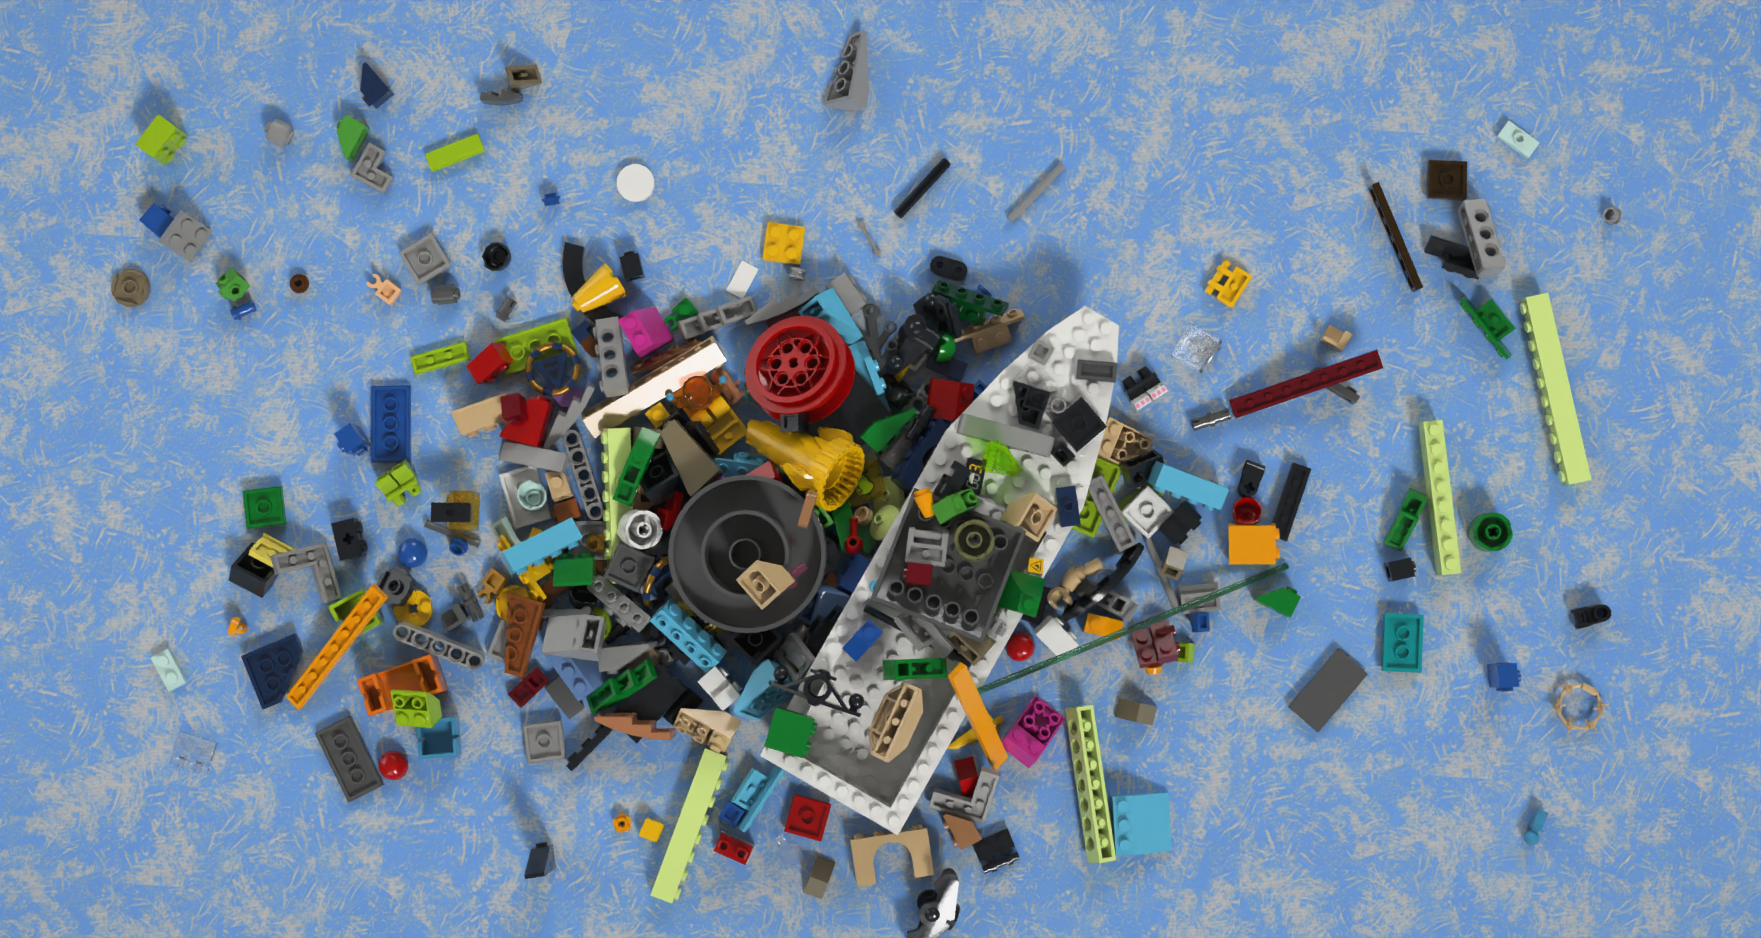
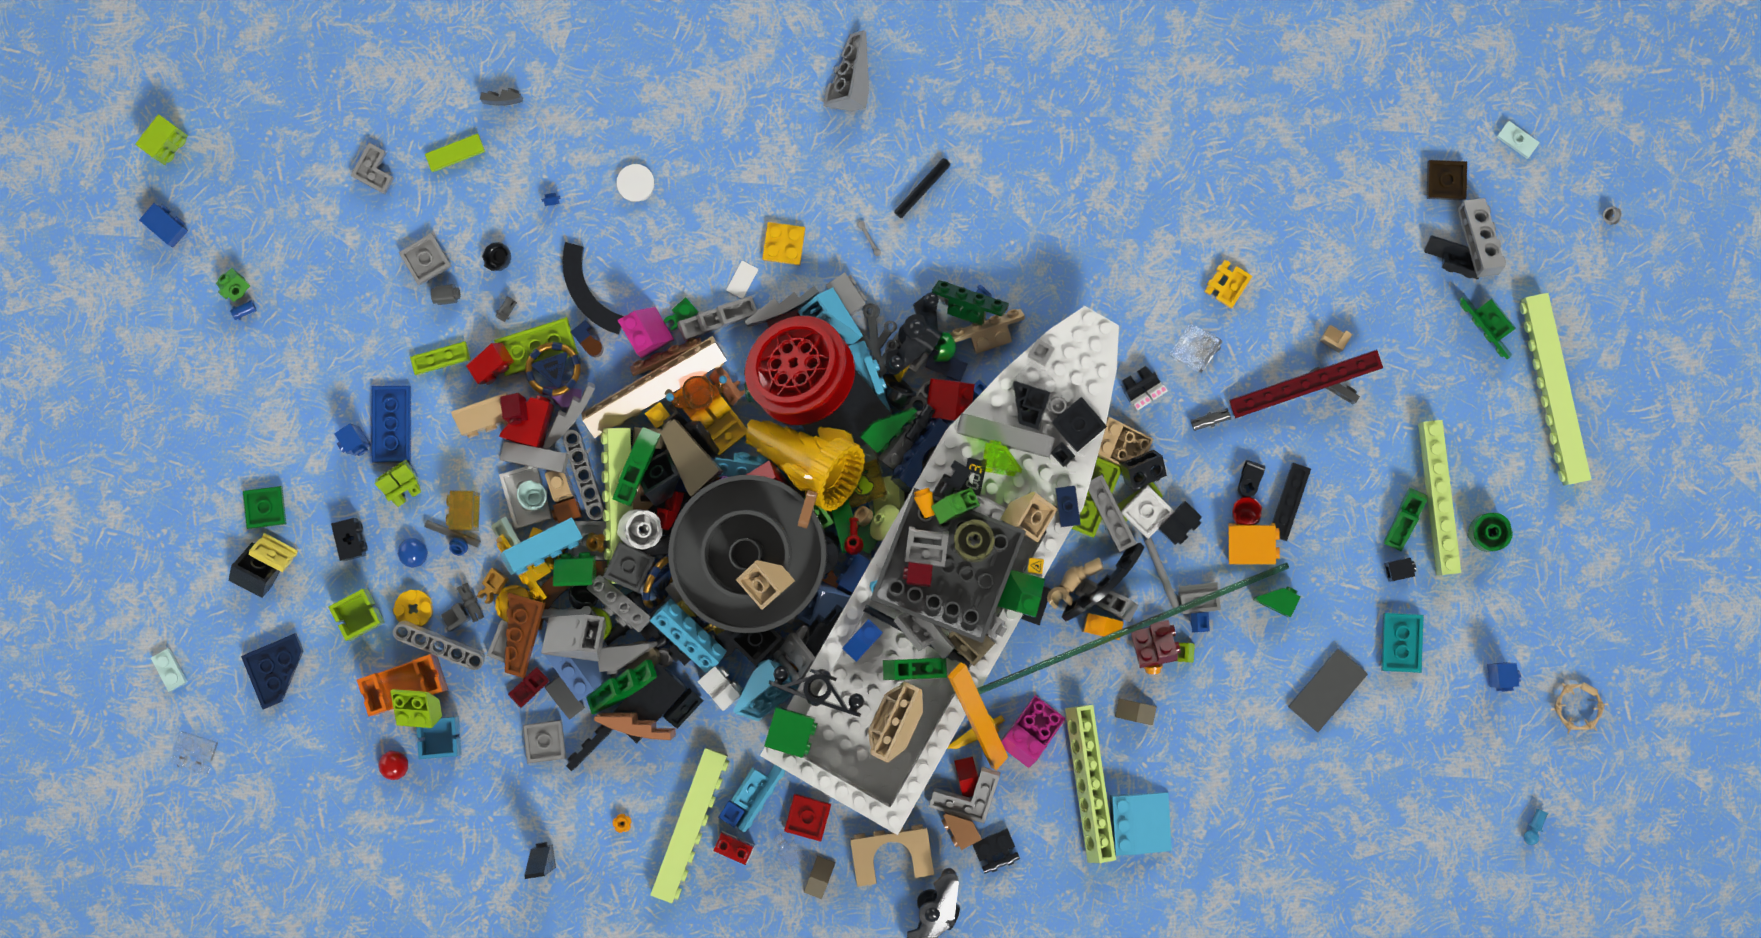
dark tan tile [111,269,151,307] -> none
light grey plate [159,210,212,262] -> none
light orange tile [227,616,248,637] -> none
light grey head [264,119,295,147] -> none
light grey plate [270,543,342,604] -> none
light orange tile [286,584,389,710] -> none
reddish brown plate [290,274,309,293] -> none
dark grey tile [315,716,384,803] -> none
bright green slope [337,115,370,162] -> none
dark blue slope [360,62,394,109] -> none
light nougat plate [366,273,403,306] -> none
black plate [377,567,416,607] -> none
black plate [431,502,471,522] -> none
dark tan slope [505,65,542,91] -> none
yellow cone [571,264,626,313] -> none
light grey brick [593,316,630,398] -> none
black brick [619,251,645,282] -> none
yellow slope [638,817,665,843] -> none
tan slope [673,708,741,755] -> none
black panel [780,413,808,433] -> none
light grey bush [788,267,807,281] -> none
clear pink arm [788,562,808,590] -> none
black plate [930,256,967,281] -> none
black plate [933,294,963,339] -> none
red hair [1005,631,1036,662] -> none
light grey bar [1007,163,1065,222] -> none
white brick [1032,615,1079,661] -> none
dark grey tile [1076,359,1117,383] -> none
medium azure brick [1148,461,1229,511] -> none
dark tan brick [1160,546,1188,581] -> none
dark brown tile [1369,182,1423,292] -> none
black piece [1570,604,1611,629] -> none

